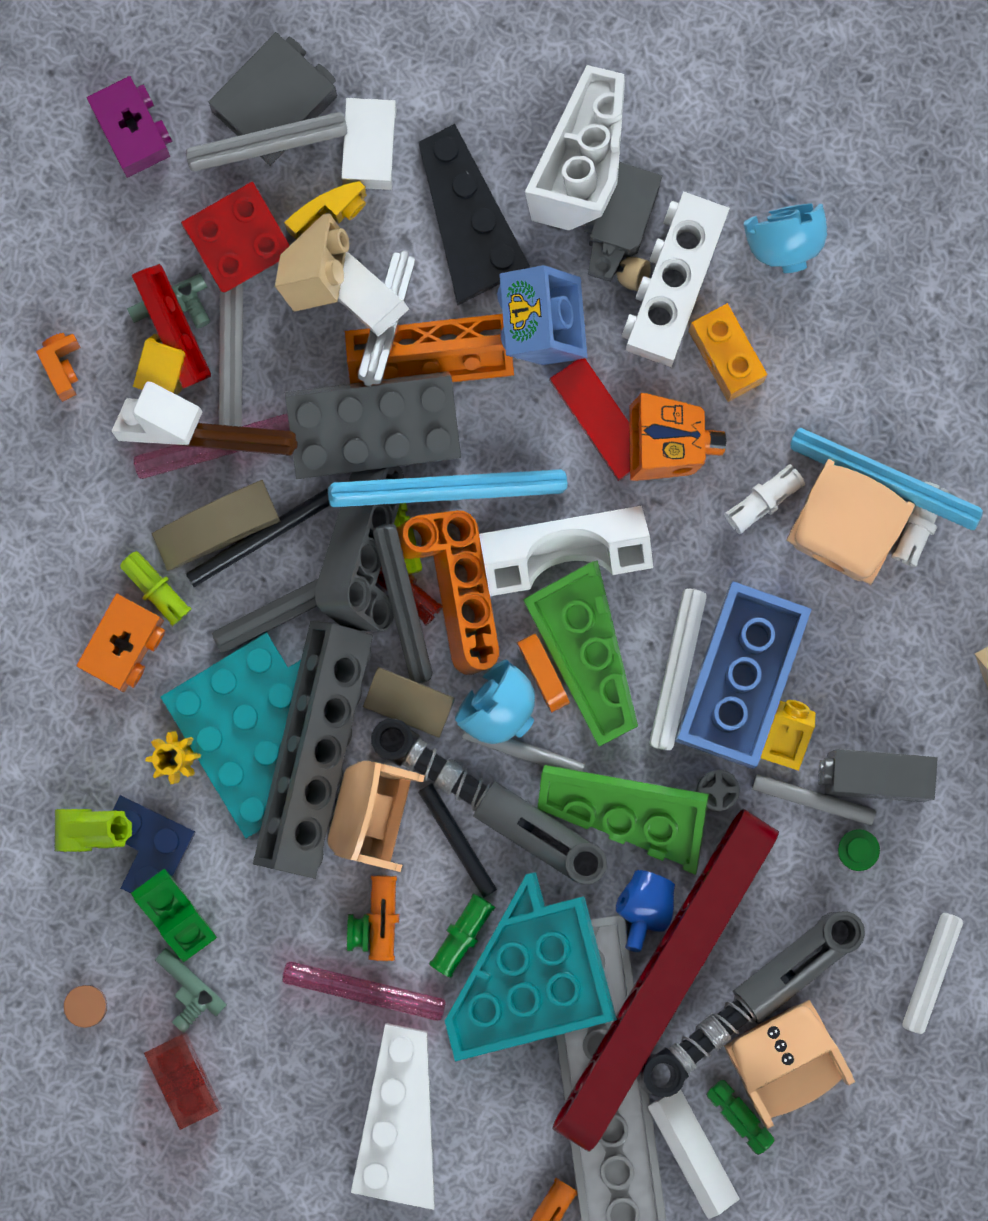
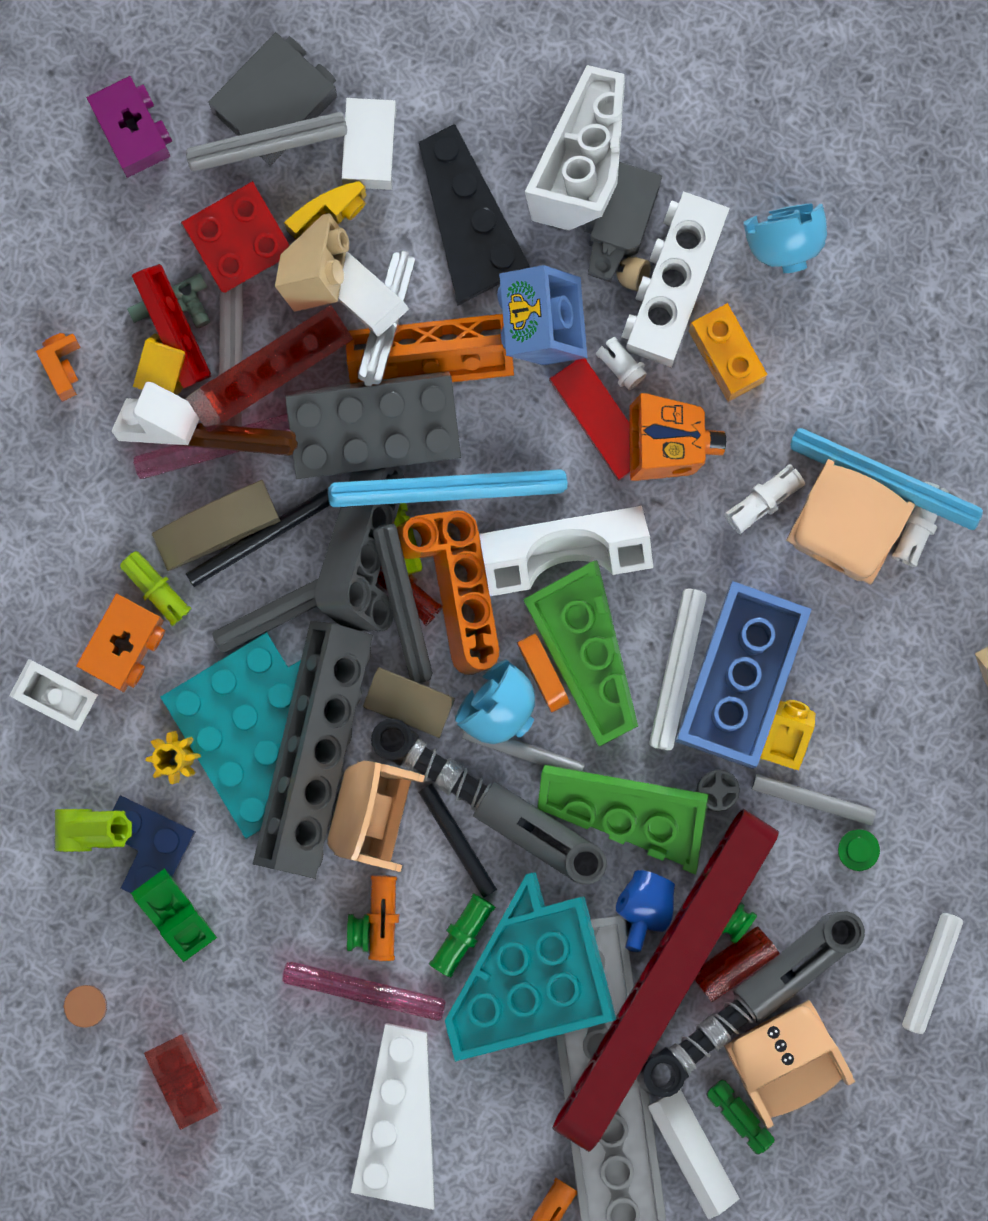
sand green hose [155,948,227,1033] -> none
dark grey brick [818,749,938,803] -> none
none -> white slope [9,659,98,732]
none -> clear red brick [186,305,354,433]
none -> white pin [596,337,647,390]
none -> clear red tile [694,926,780,1002]
none -> green bush [722,902,757,944]

